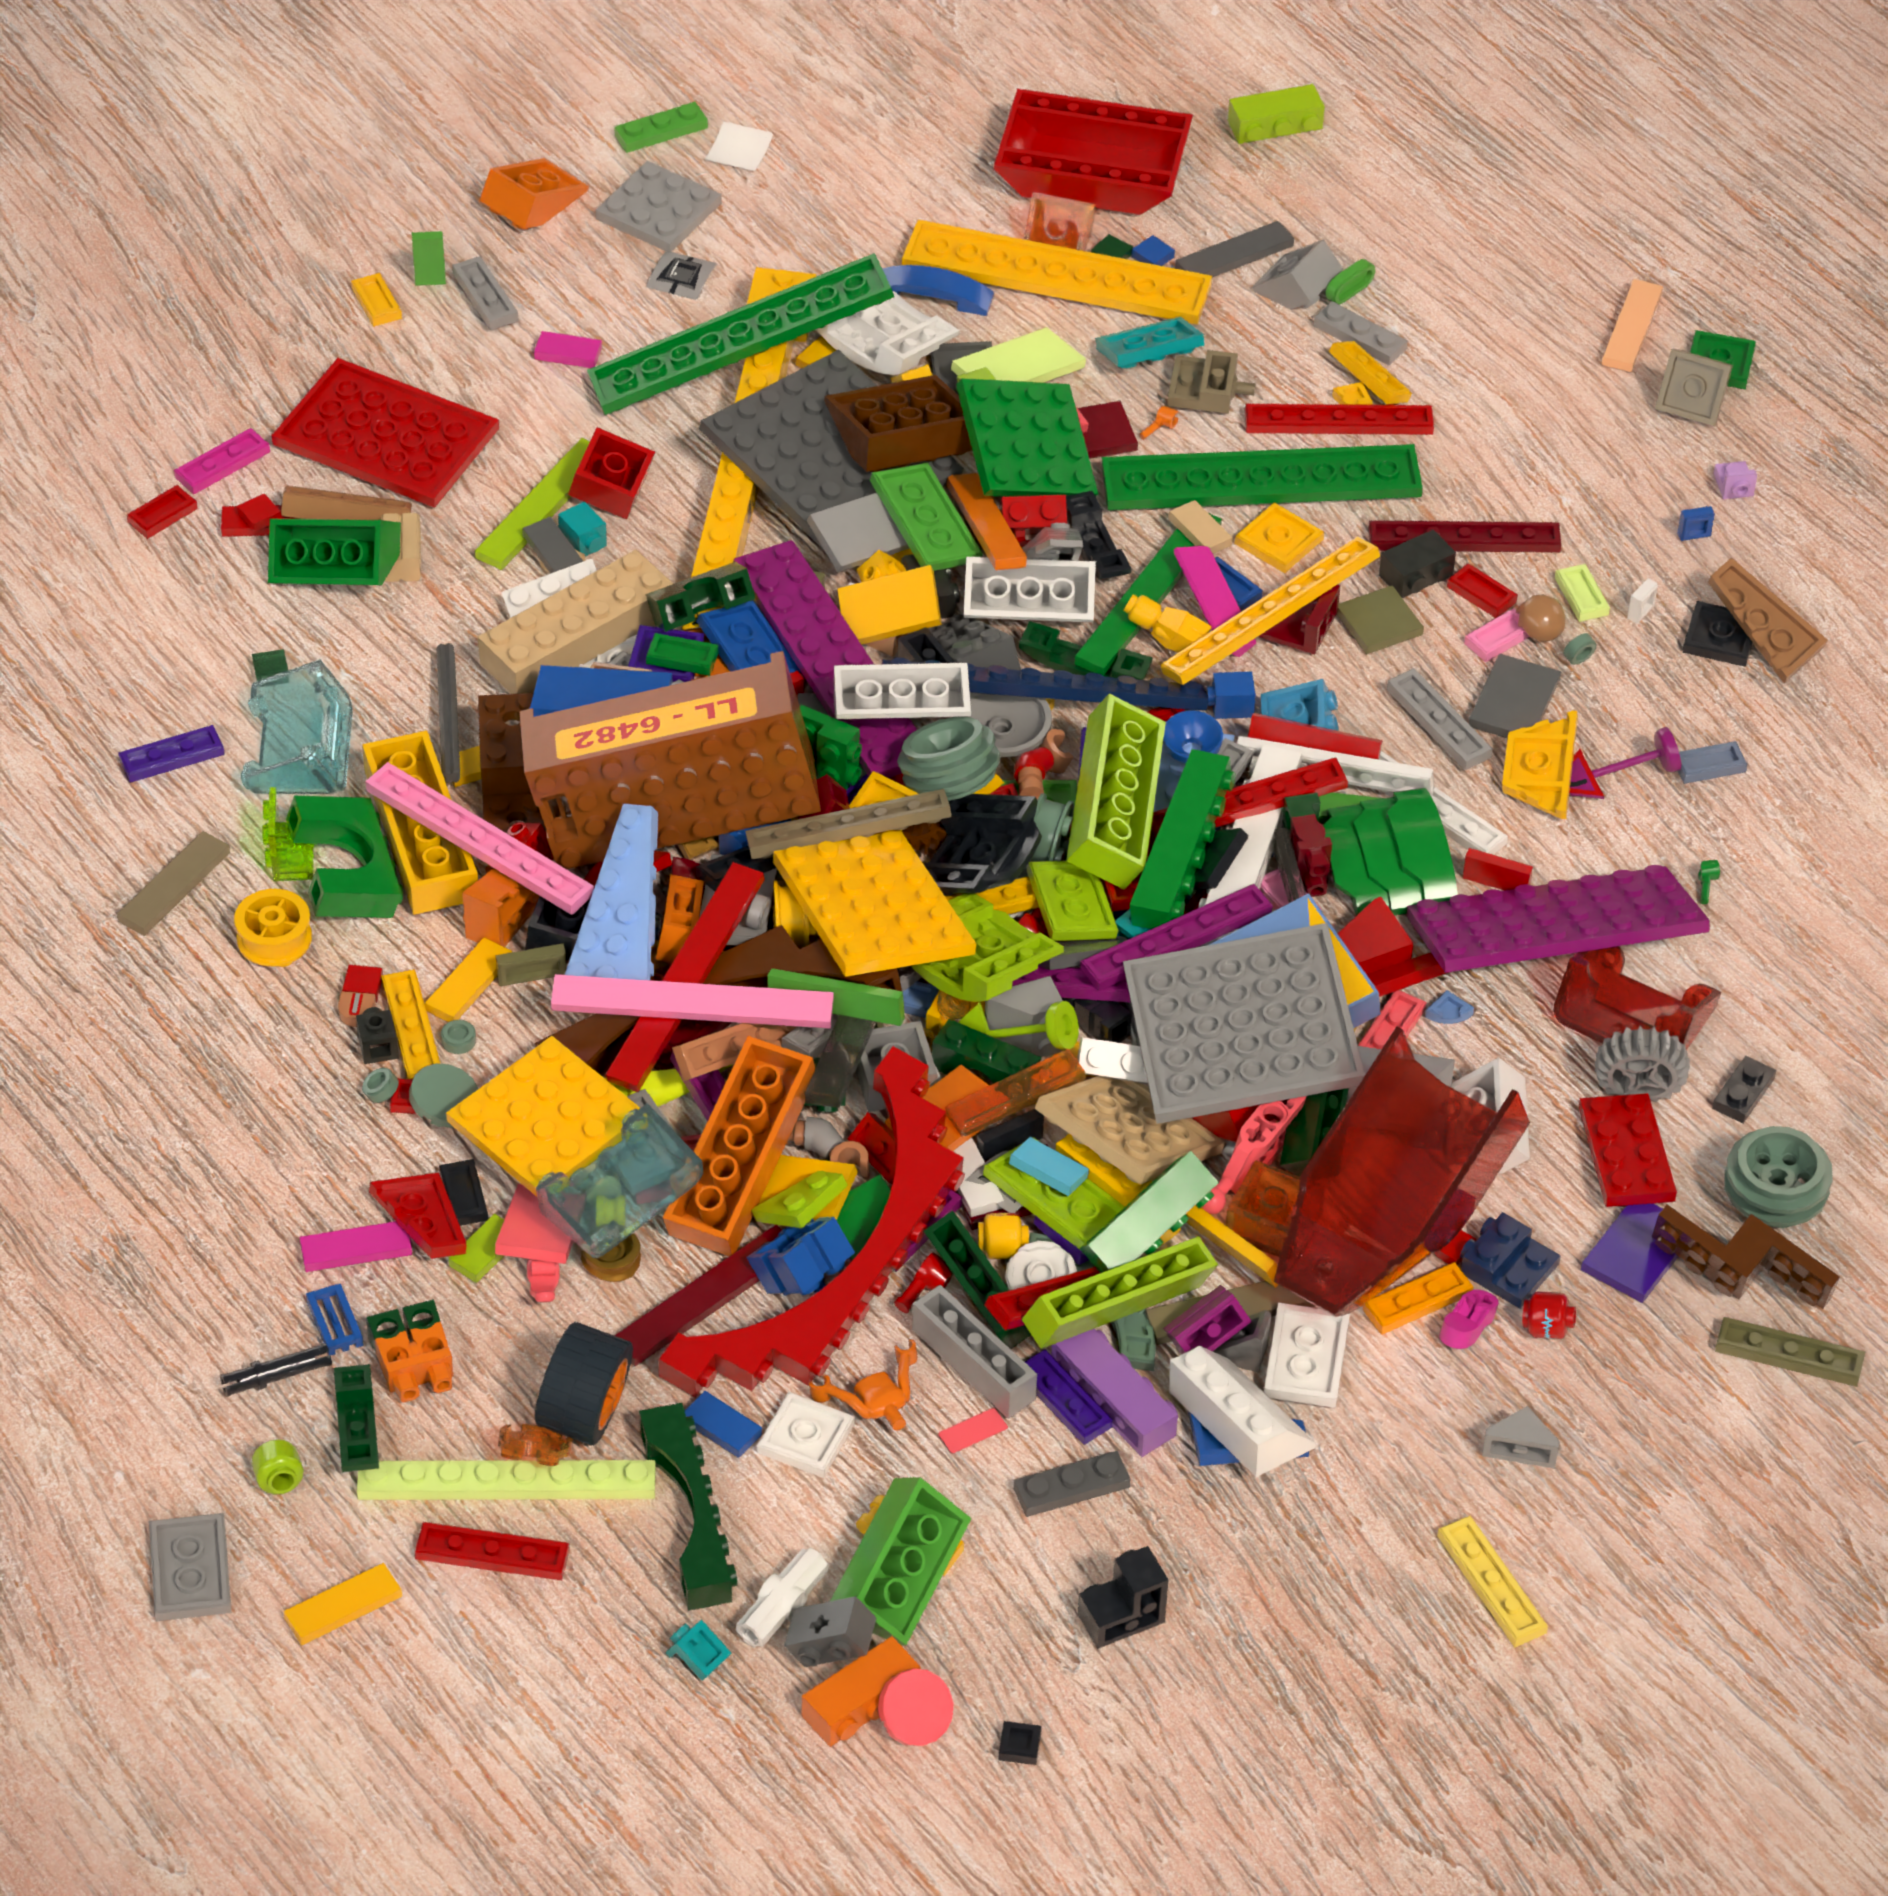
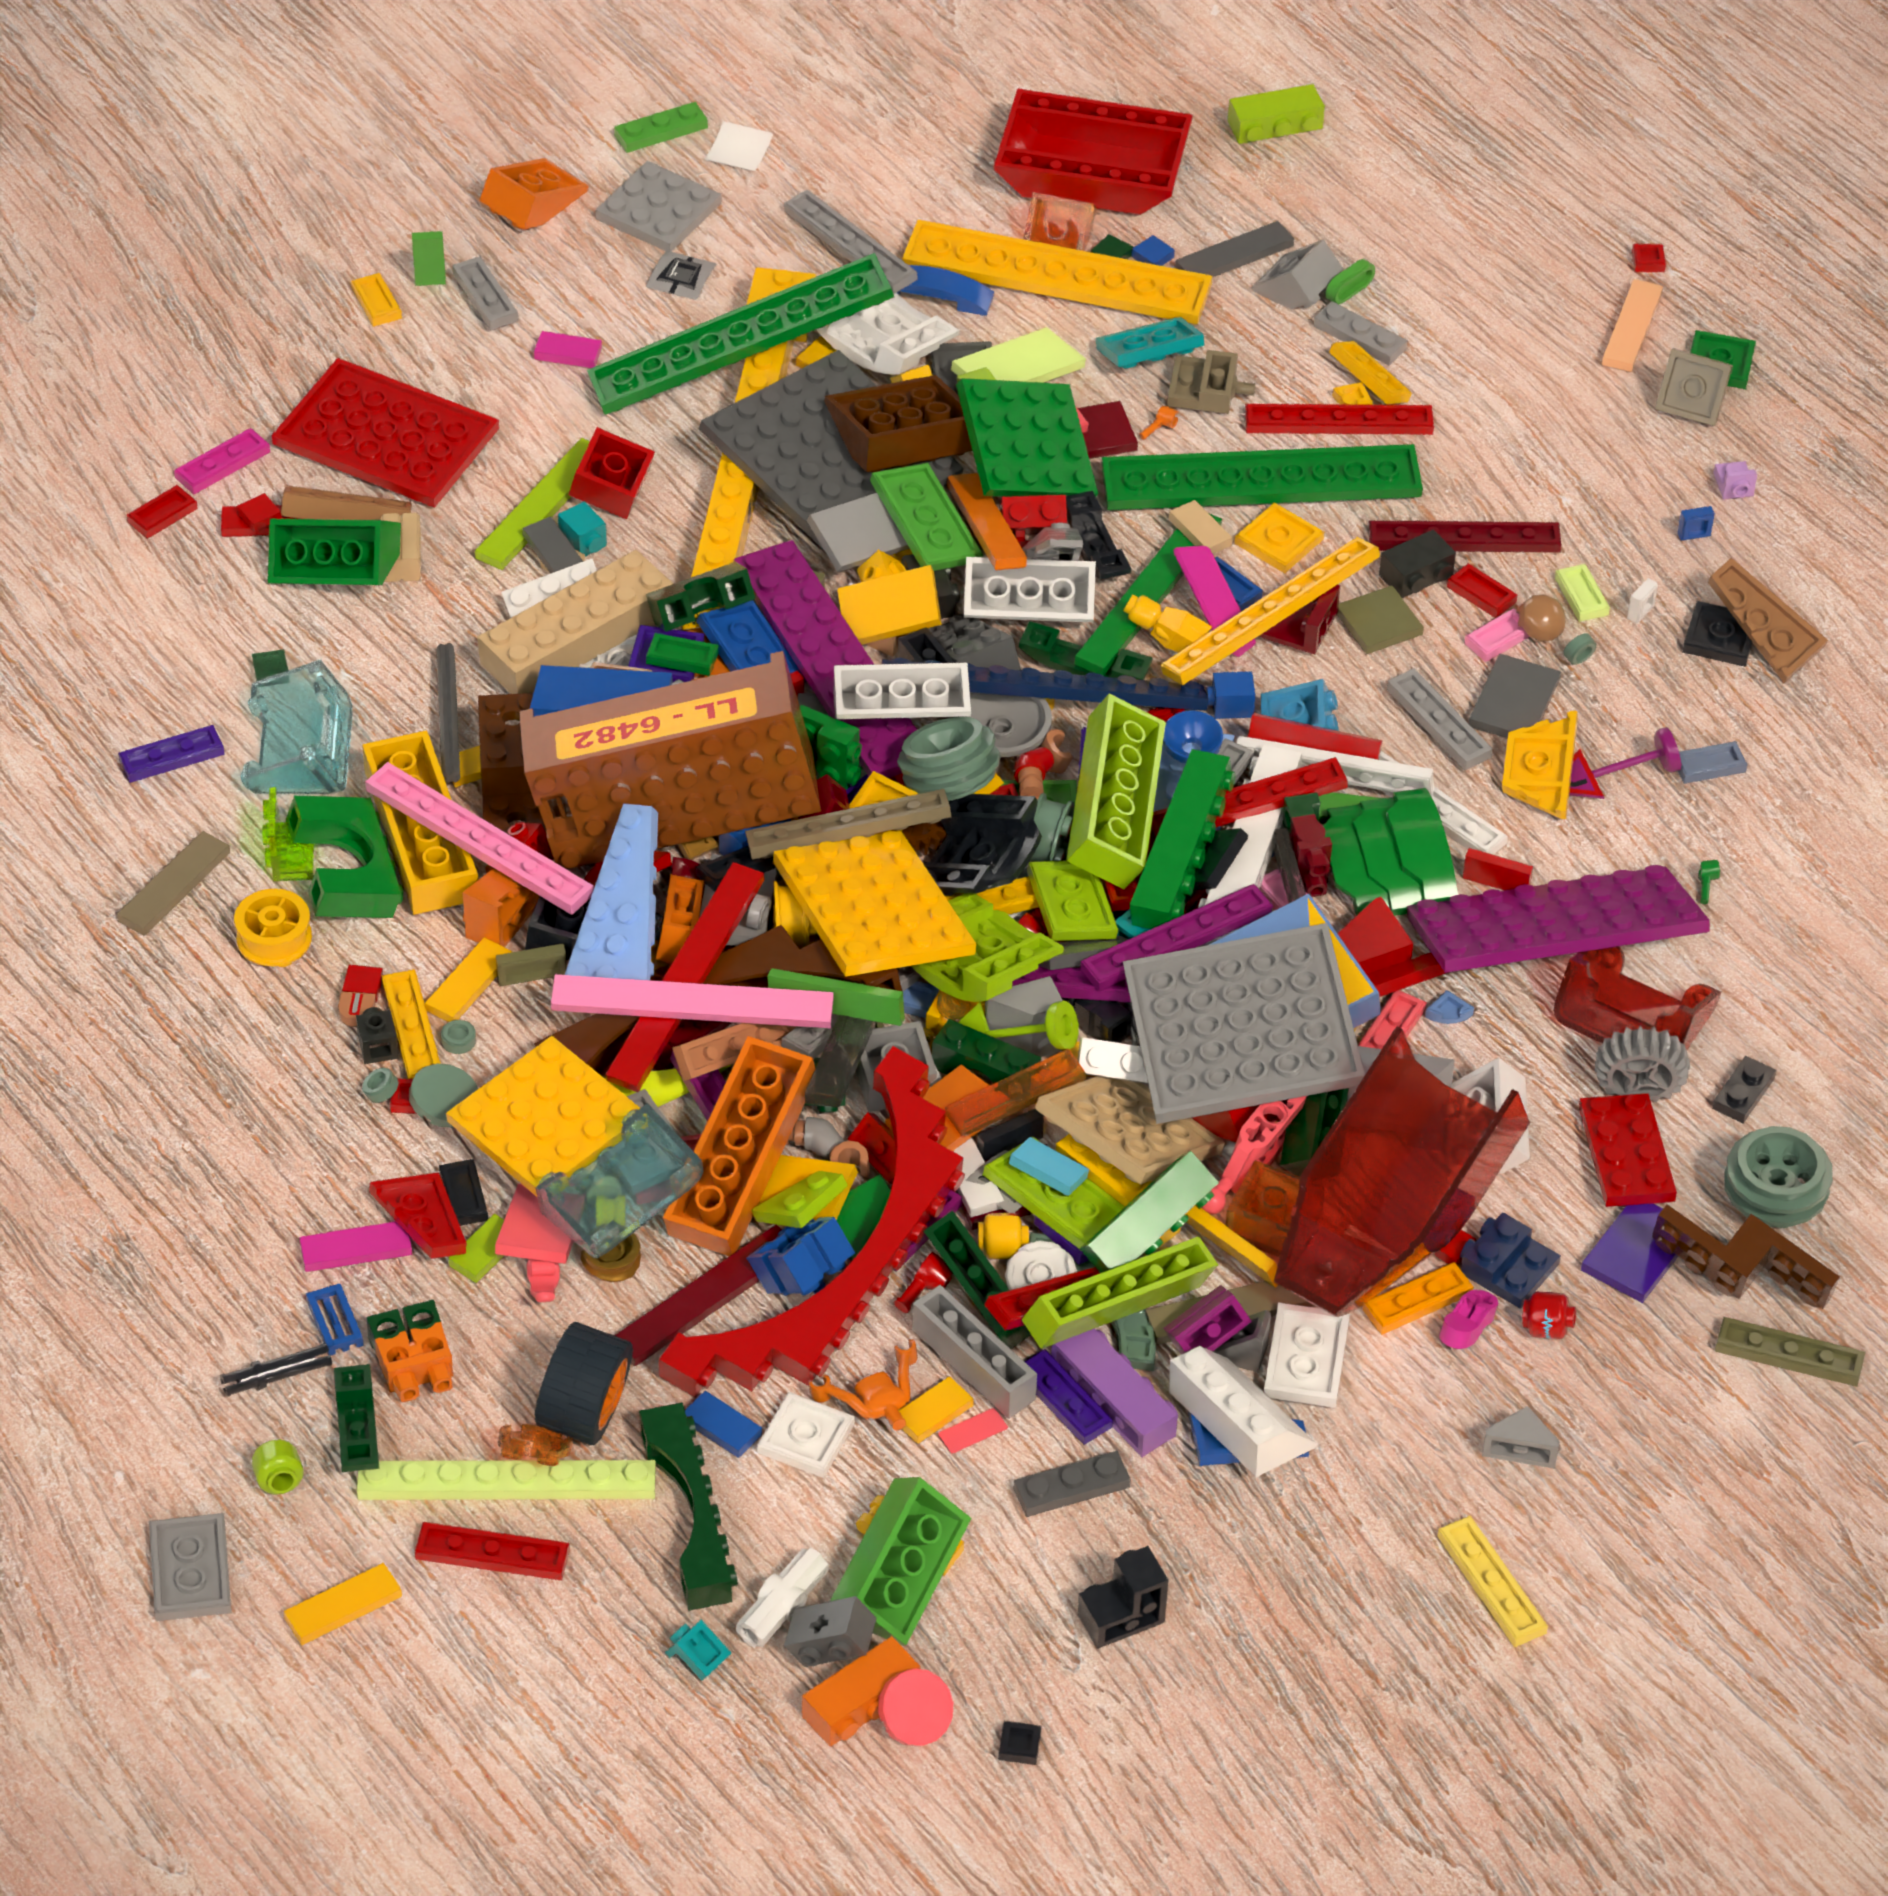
none -> light grey tile [784,190,918,294]
none -> yellow tile [899,1376,974,1444]
none -> red tile [1632,244,1666,272]

